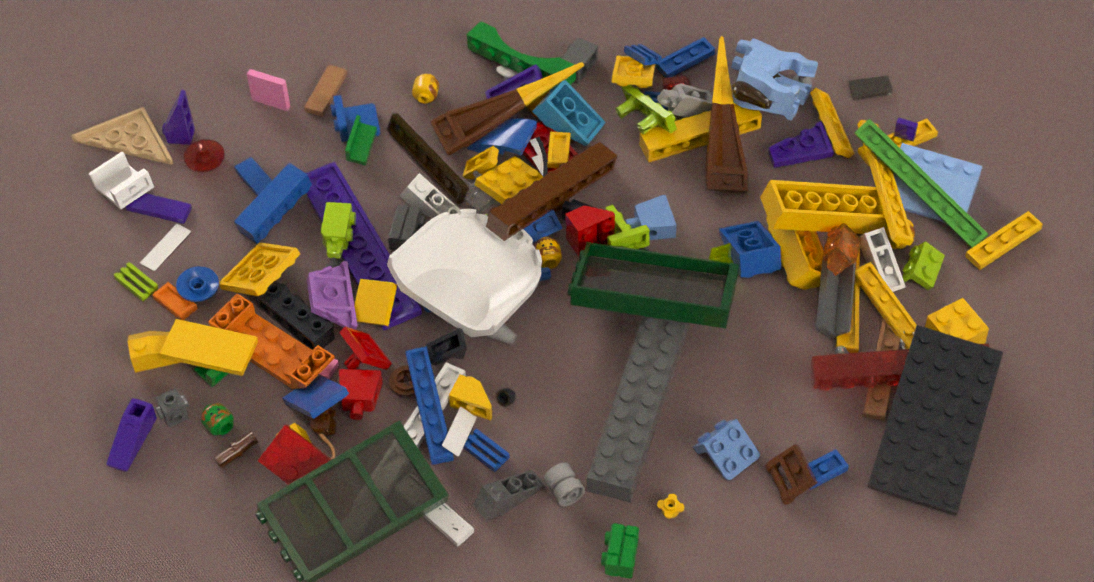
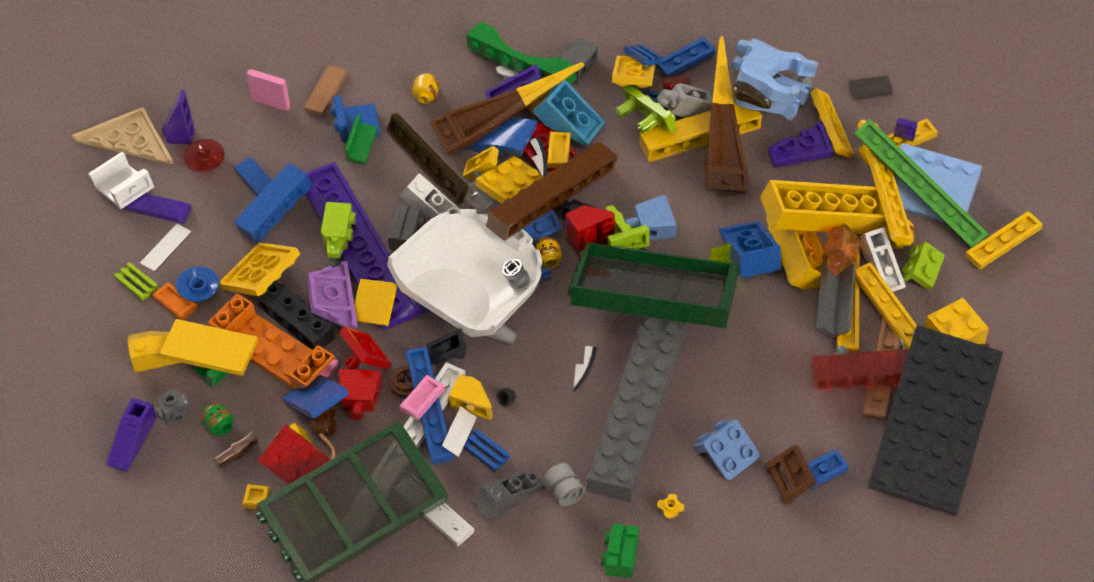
none -> yellow tile [242,484,271,509]
none -> bright pink tile [400,375,445,421]
none -> flat silver wheel [502,259,530,289]
none -> sticker [573,346,597,393]

